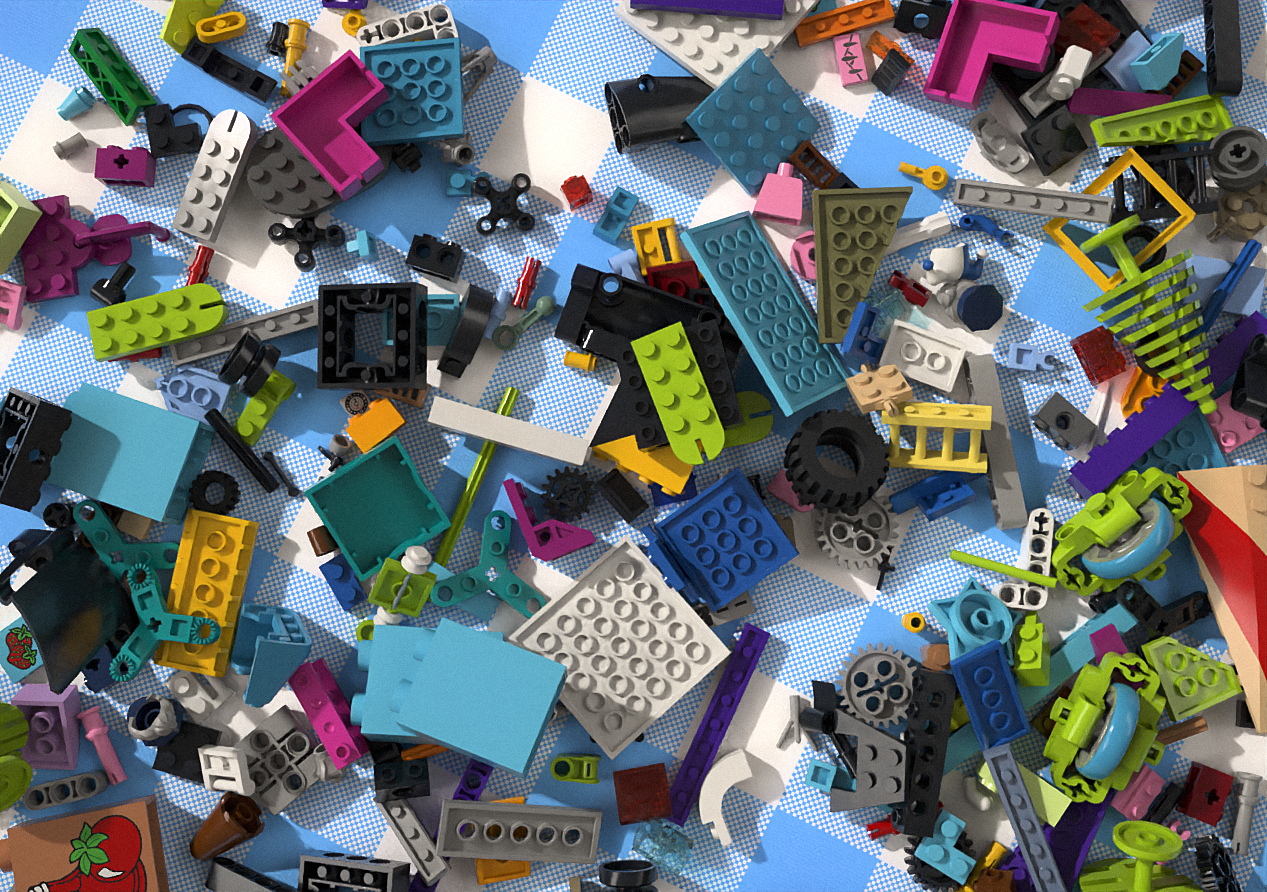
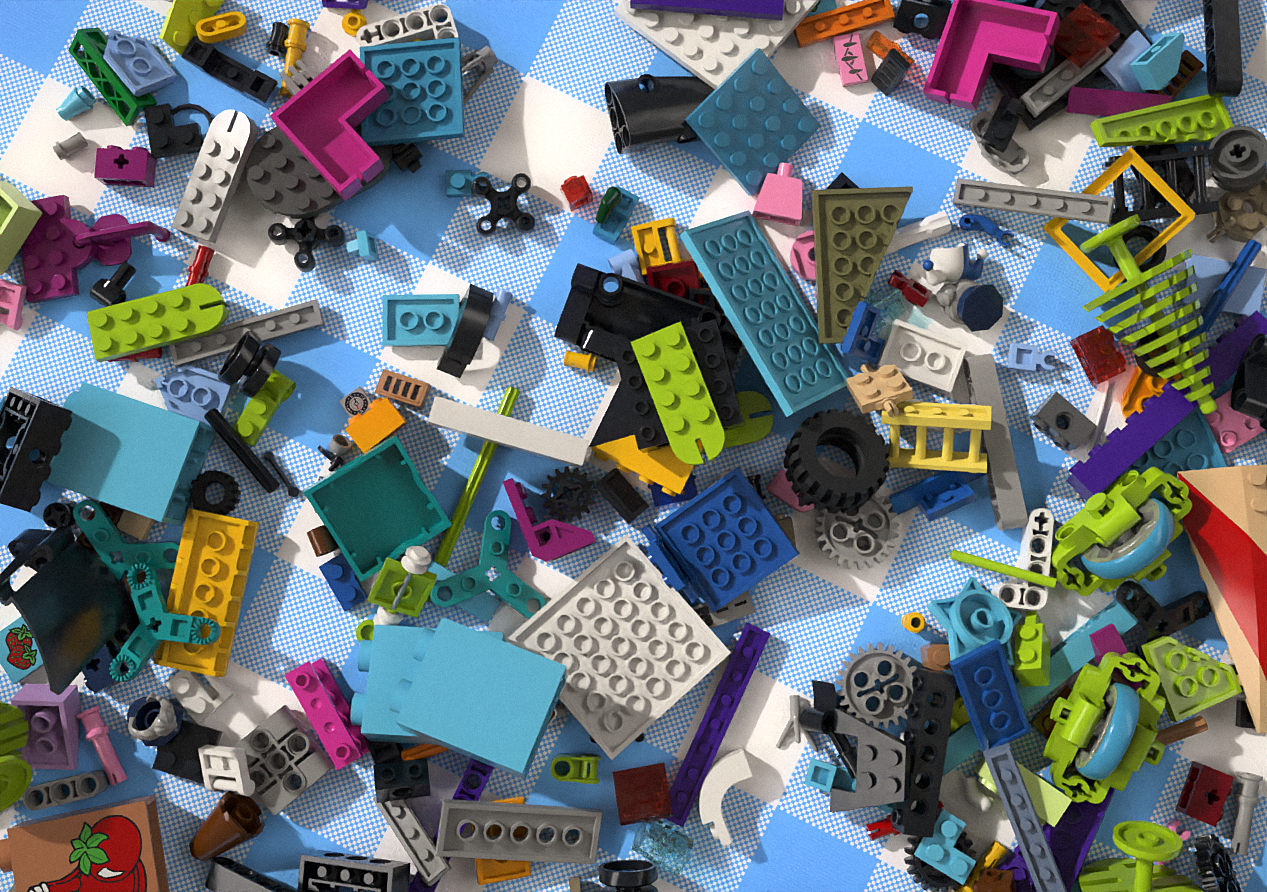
dark azure windscreen [229,602,312,708] -> none
light grey rock [312,743,349,783] -> none
black brick [317,282,428,391] -> none
black brick [405,234,466,284] -> none
light grey rock [438,132,475,168] -> none
sand green piece [493,296,556,351] -> none
red pin [511,257,542,310] -> none
reddish brown slope [787,139,840,190] -> none
black piece [876,547,895,591] -> none
yellow plate [898,161,948,191] -> none
black plate [1020,105,1088,176] -> none
white brick [1046,45,1092,100] -> none
black pin [1088,587,1119,614] -> none
bright pink plate [1109,763,1166,821] -> none
black pin [1140,781,1186,825] -> none
none -> light blue tile [103,29,178,97]
none -> dark green arm [595,186,622,224]
none -> black hinge [981,96,1026,153]

